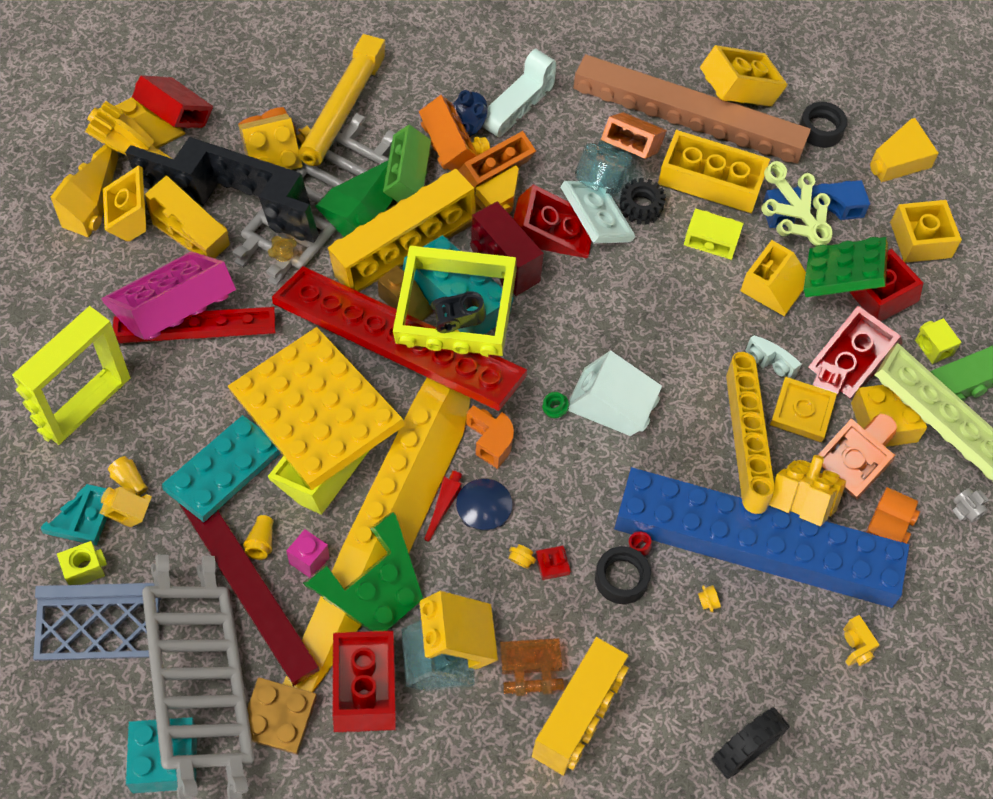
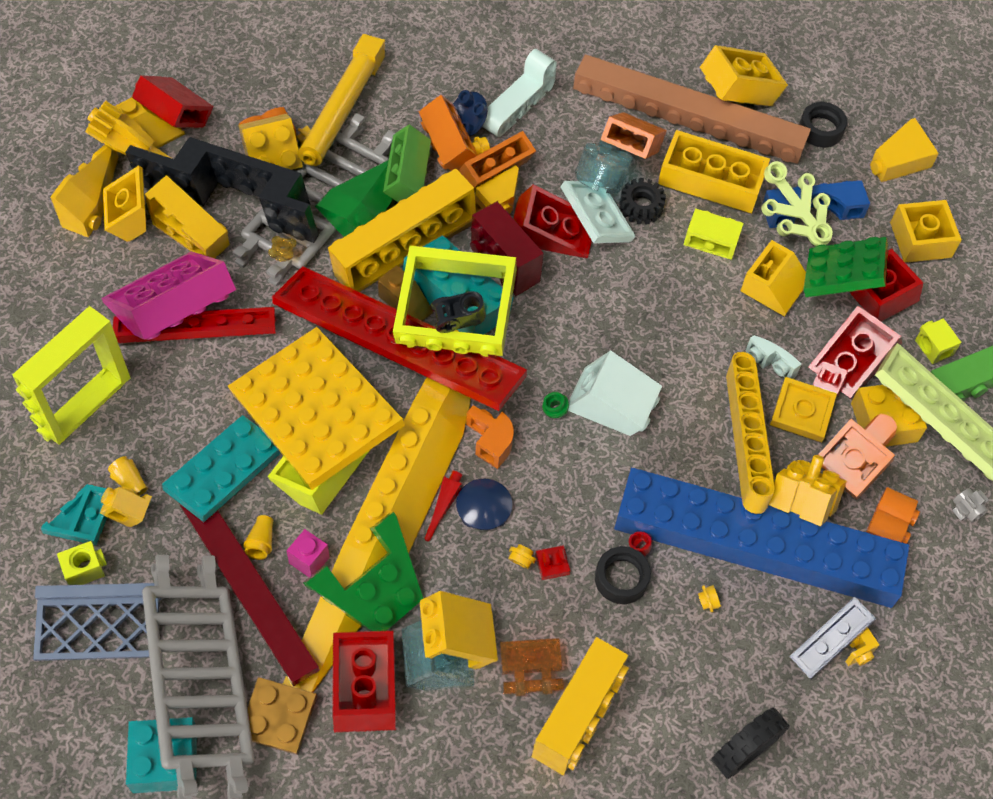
none -> tile [789,597,877,680]

